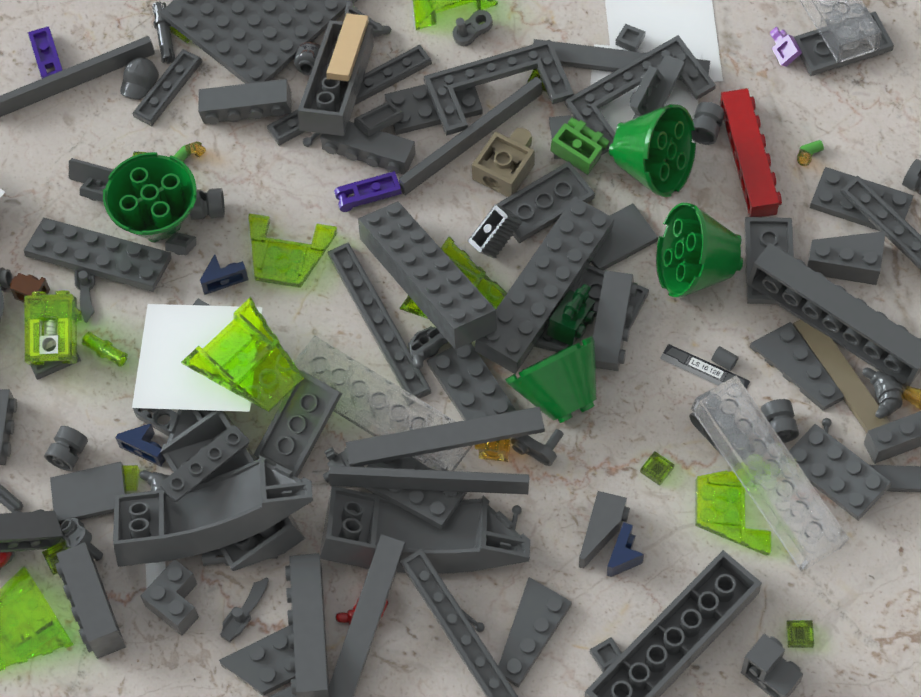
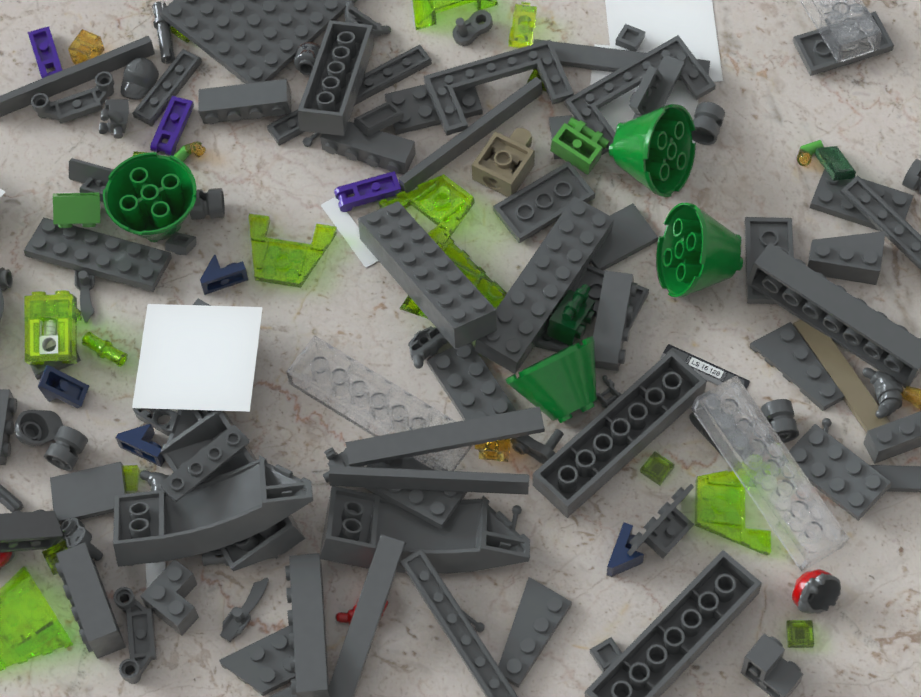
reddish brown brick [10,273,50,308] -> none
clear neon green wedge [181,297,303,412] -> none
dark grey plate [254,370,343,477] -> none
tan tile [326,13,369,81] -> none
dark grey tile [328,242,431,403] -> none
dark grey brick [468,204,522,258] -> none
dark grey slope [579,491,630,568] -> none
dark grey hinge [711,346,739,371] -> none
red brick [720,88,782,217] -> none
plate [770,27,802,67] -> none
none -> dark grey piece [14,410,63,446]
none -> dark grey plate [31,71,114,124]
none -> dark blue slope [38,365,89,409]
none -> bright green brick [52,192,101,228]
none -> clear yellow brick [68,29,105,65]
none -> dark grey piece [99,99,129,139]
none -> dark grey plate [113,587,157,684]
none -> dark purple plate [150,96,194,156]
none -> white sticker [321,197,378,268]
none -> clear neon green wing [378,174,475,249]
none -> clear neon green piece [509,2,537,48]
none -> dark grey brick [533,350,707,518]
none -> dark grey piece [595,375,621,408]
none -> dark grey bracket [627,484,694,558]
none -> dark grey hair [792,569,841,614]
none -> clear green tile [815,146,856,181]

